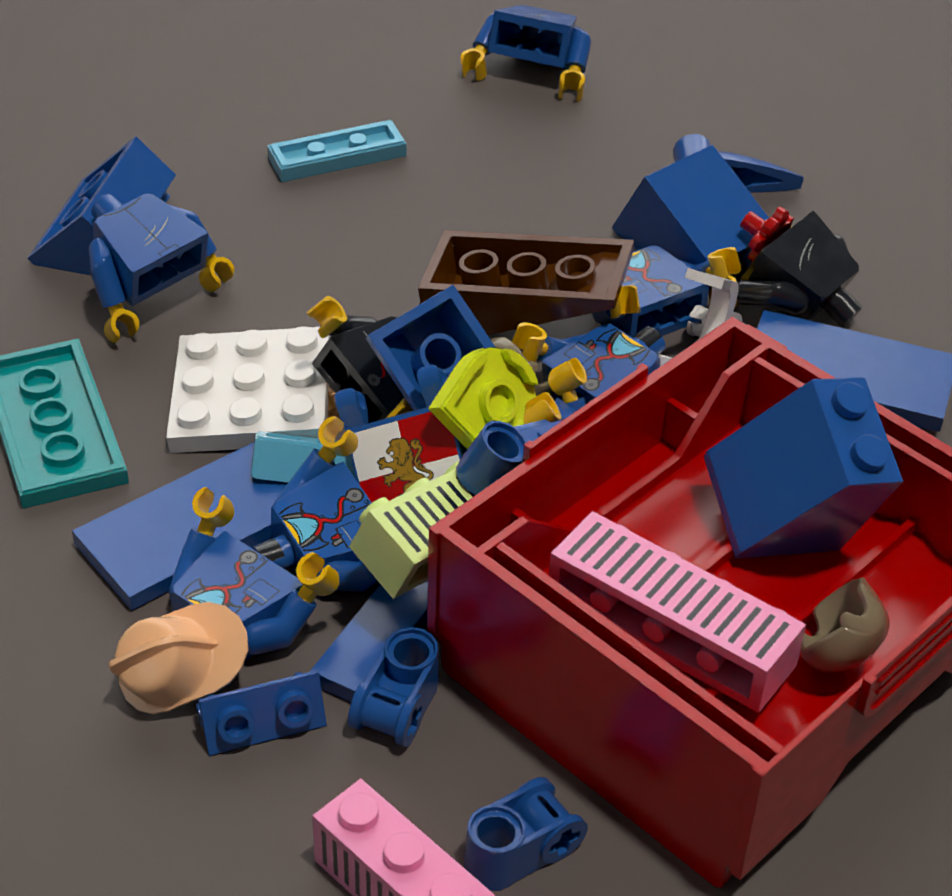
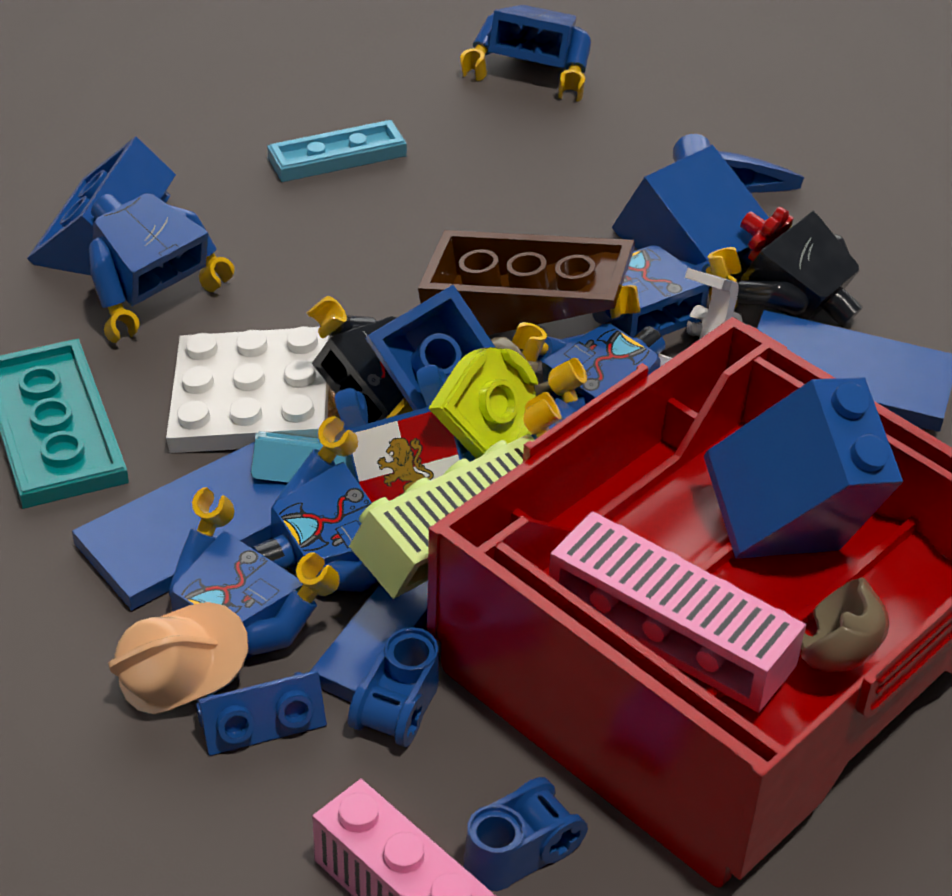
blue piece [456,419,560,495] -> none

